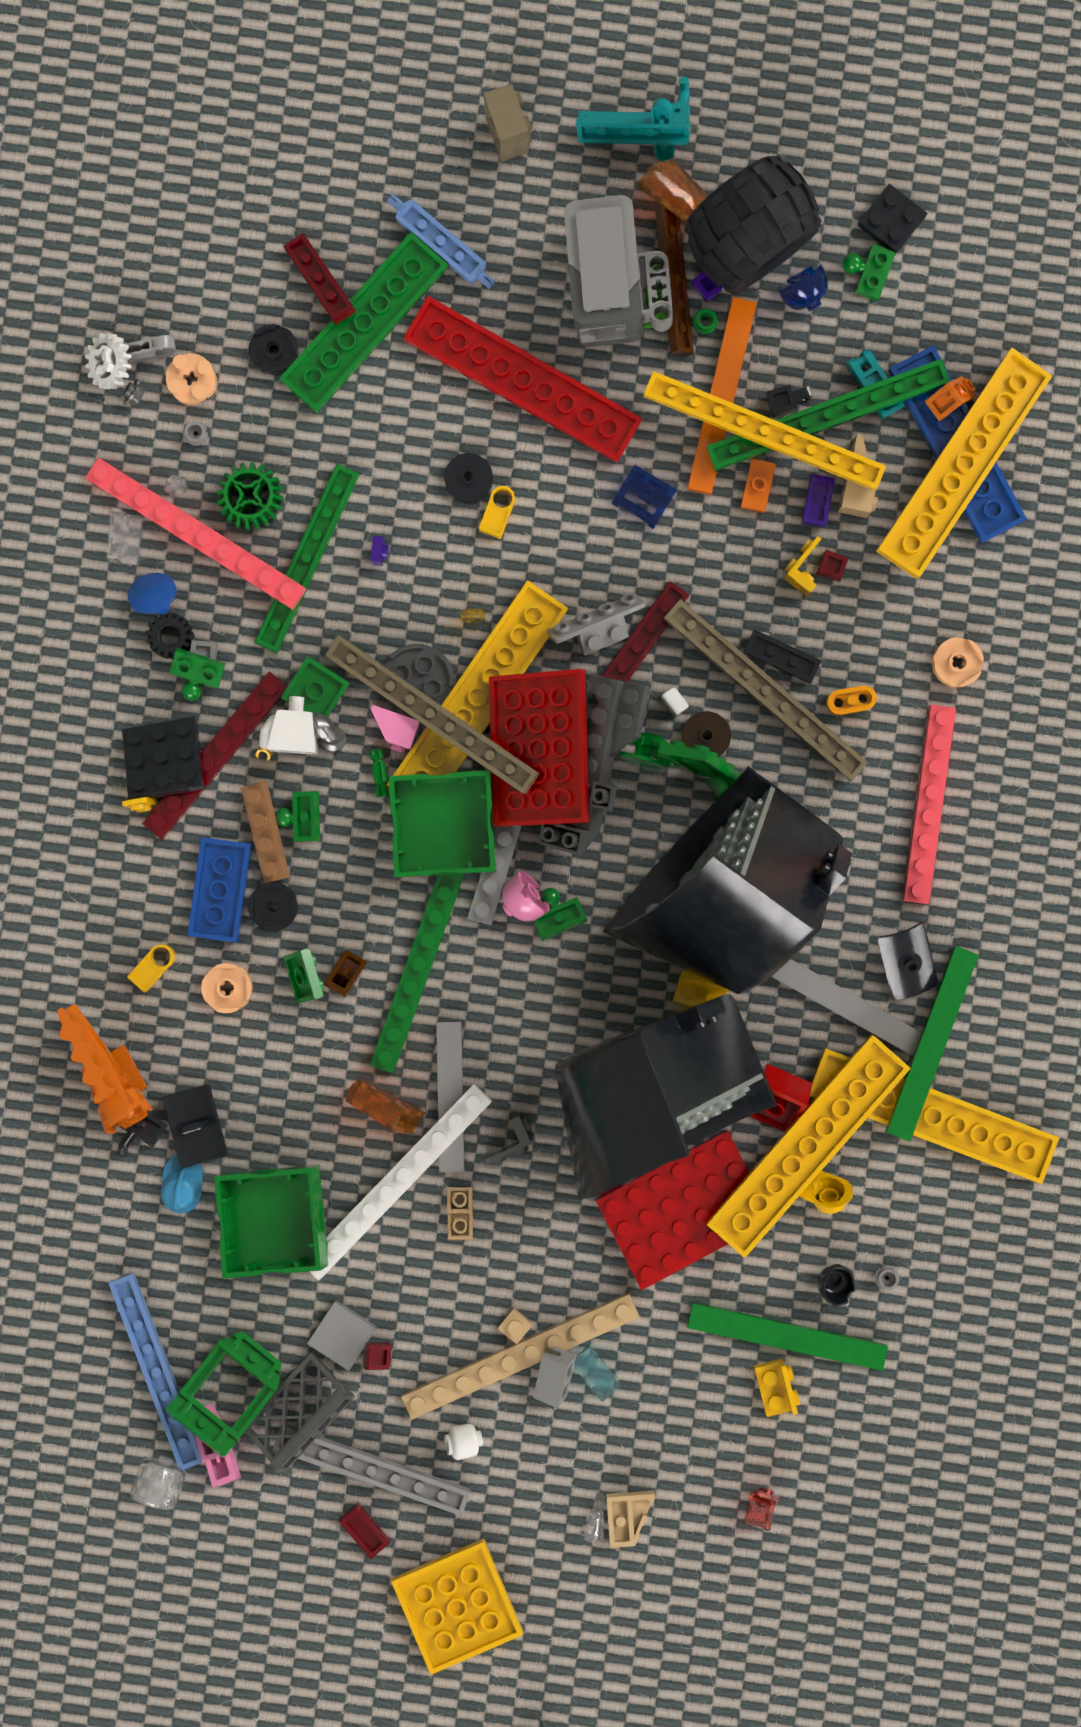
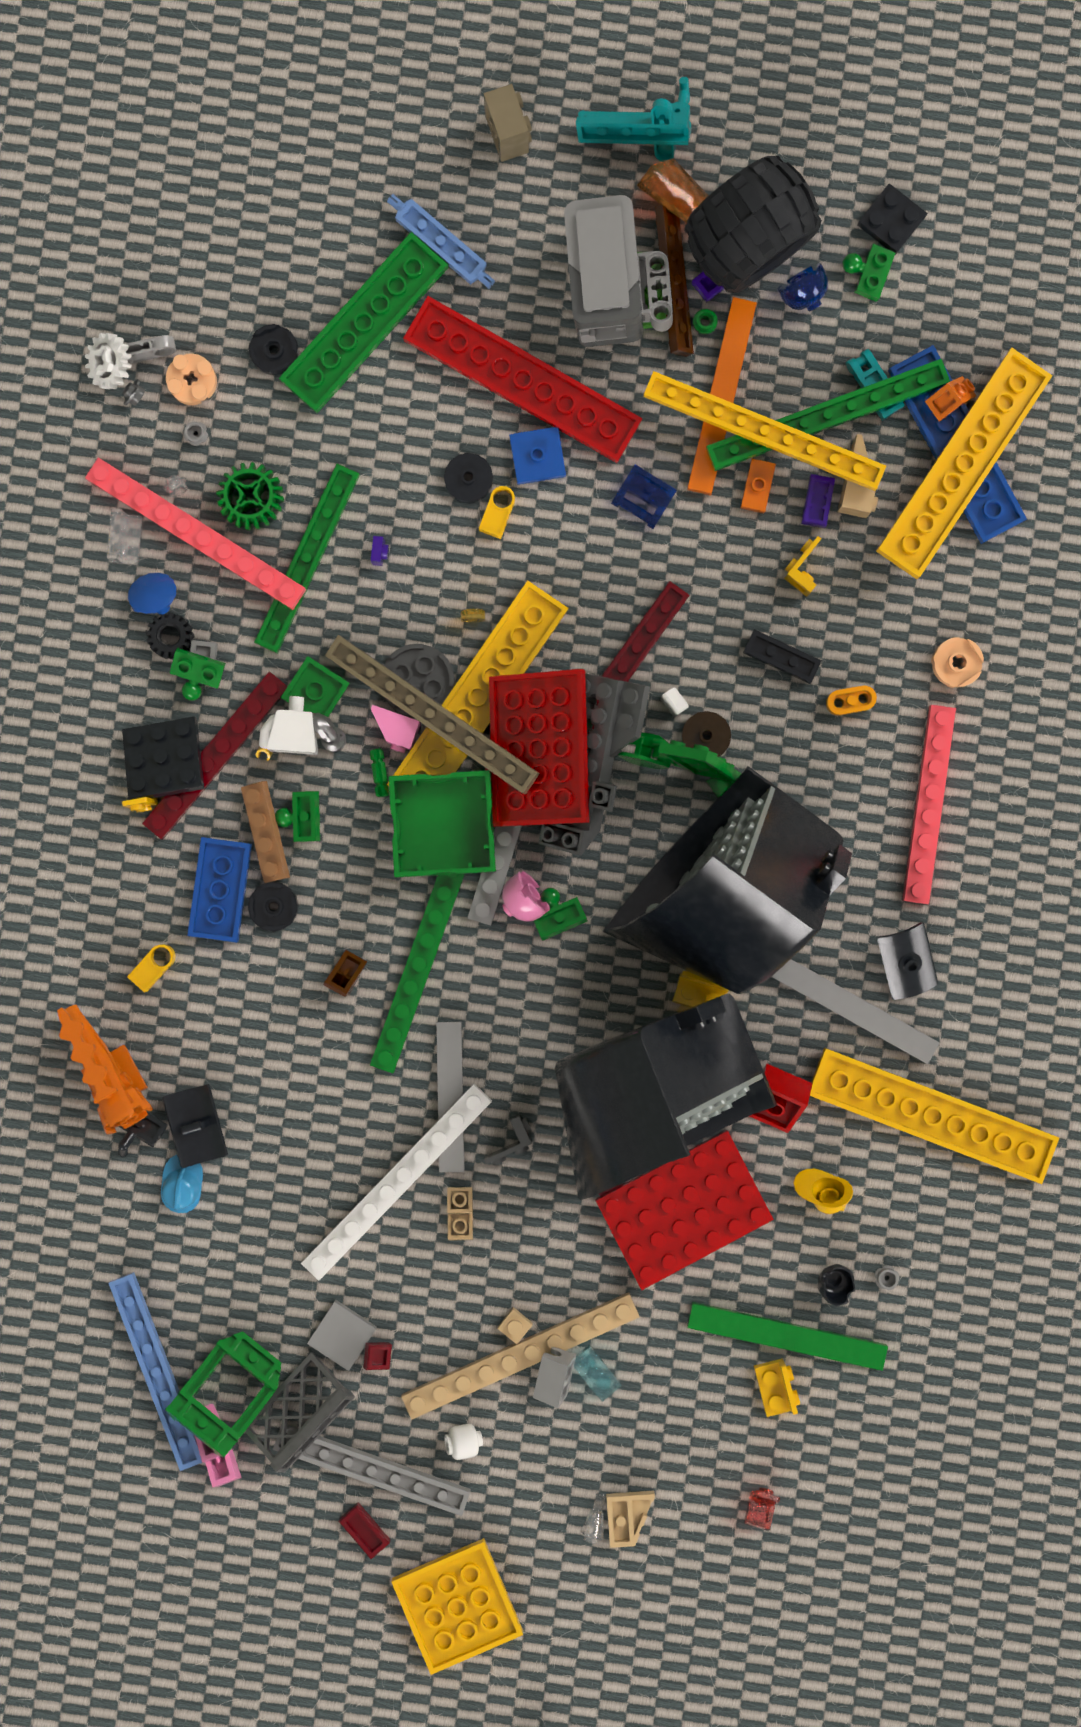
clear head [130,1455,186,1510] -> none
light nougat plate [201,963,253,1013] -> none
green tile [214,1165,328,1279] -> none
dark red tile [283,233,356,325] -> none
green plate [283,948,324,1004] -> none
clear orange slope [345,1079,425,1134] -> none
light grey bracket [547,594,645,656] -> none
dark tan plate [663,599,868,782] -> none
yellow plate [706,1034,911,1258] -> none
black plate [766,384,812,418] -> none
dark red tile [816,549,849,582] -> none
green tile [885,946,979,1142] -> none
none -> blue plate [509,427,566,485]

